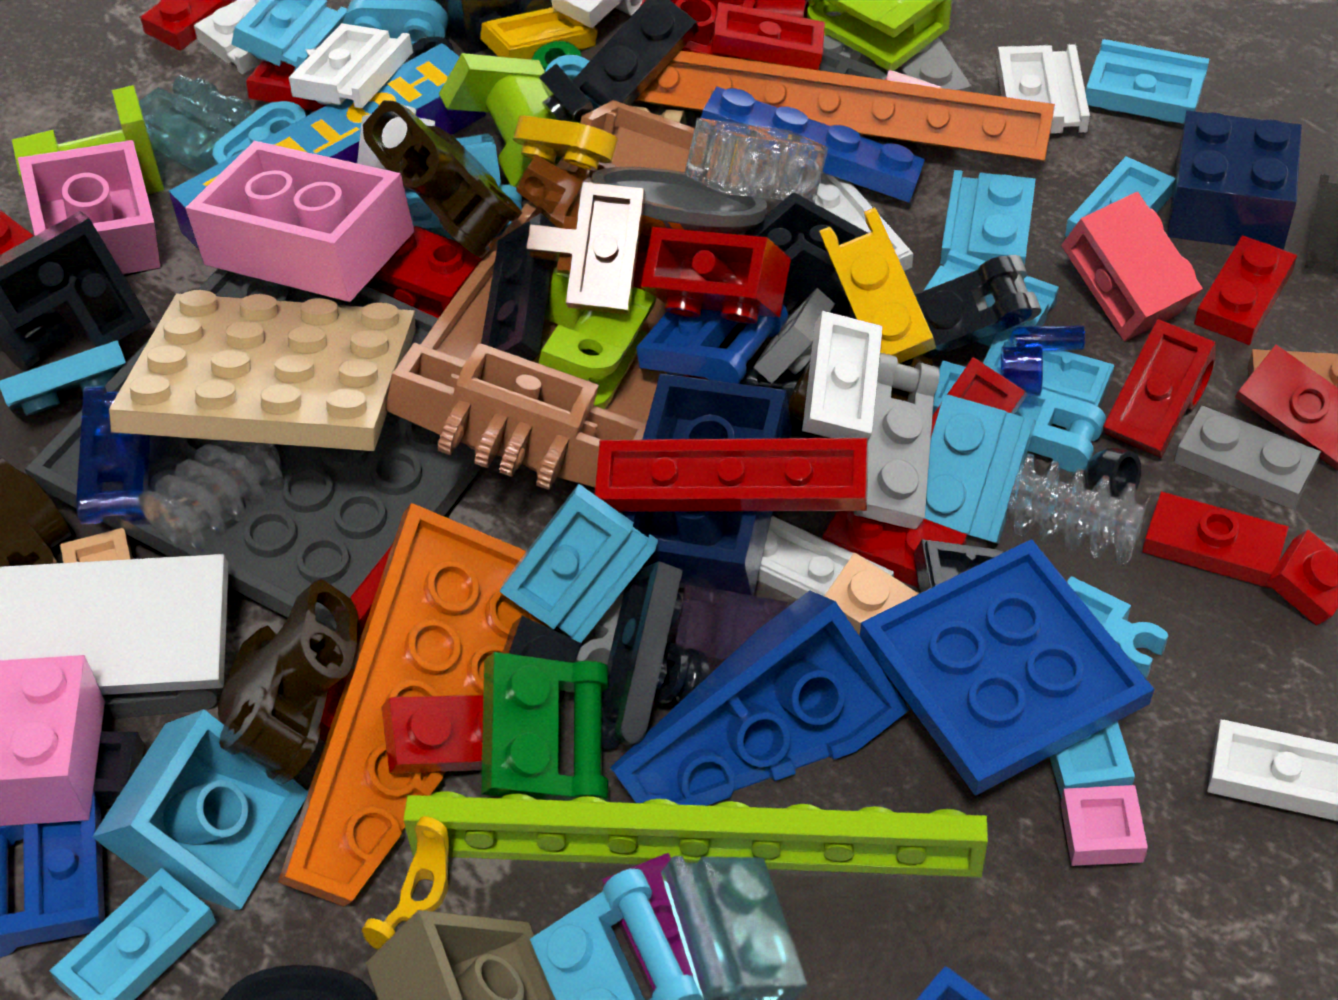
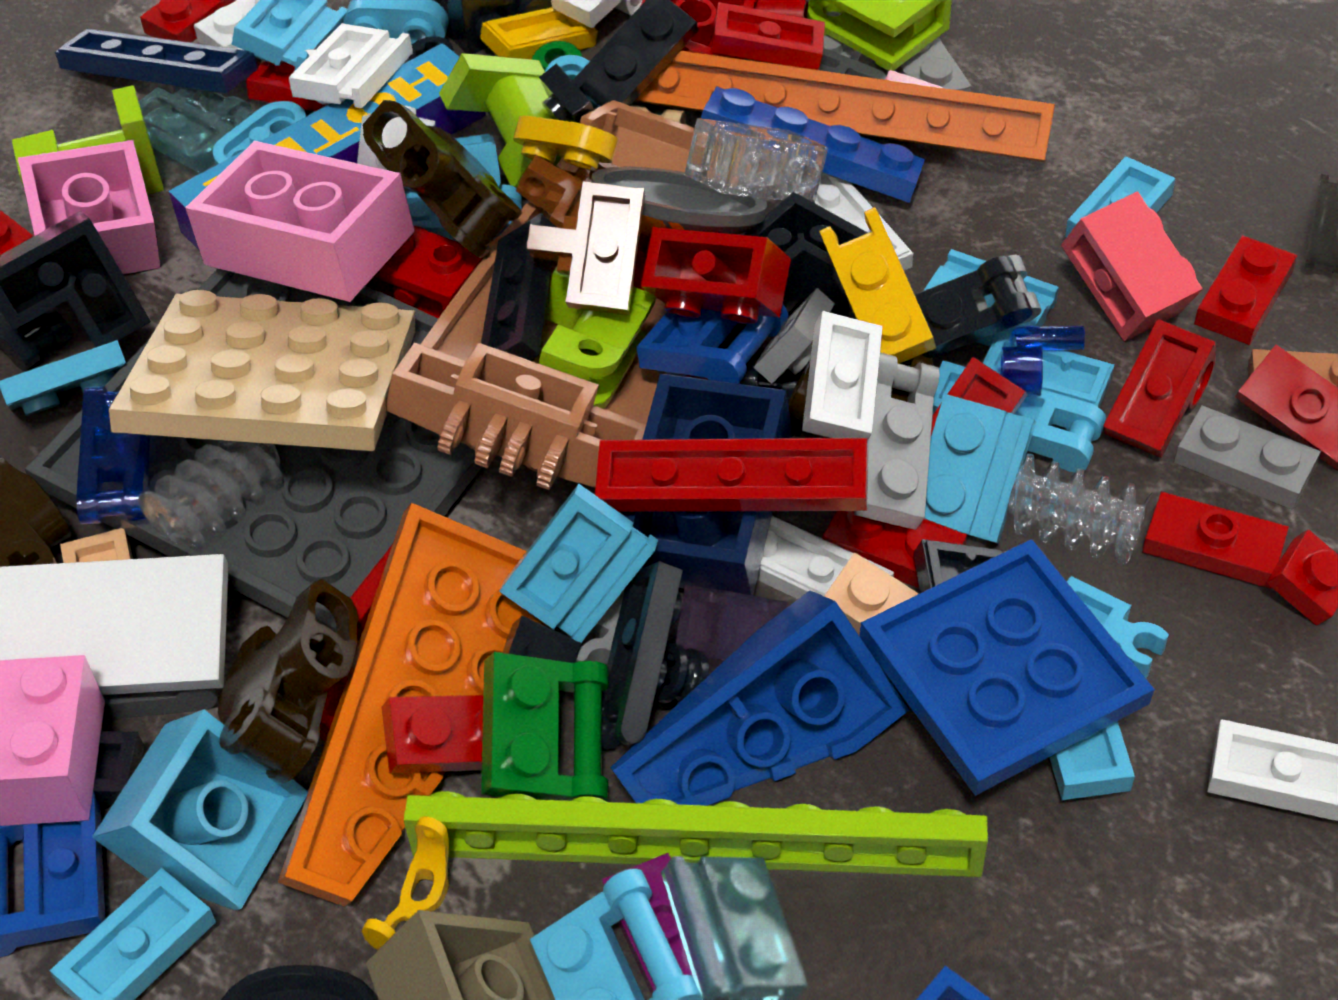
medium azure plate [940,170,1036,266] -> none
white plate [996,44,1090,133] -> none
bright pink plate [1061,785,1148,866] -> none
medium azure plate [1085,39,1210,124] -> none
black hinge [1085,448,1141,501] -> none
dark blue brick [1167,110,1302,250] -> none
none -> dark blue tile [55,29,258,94]

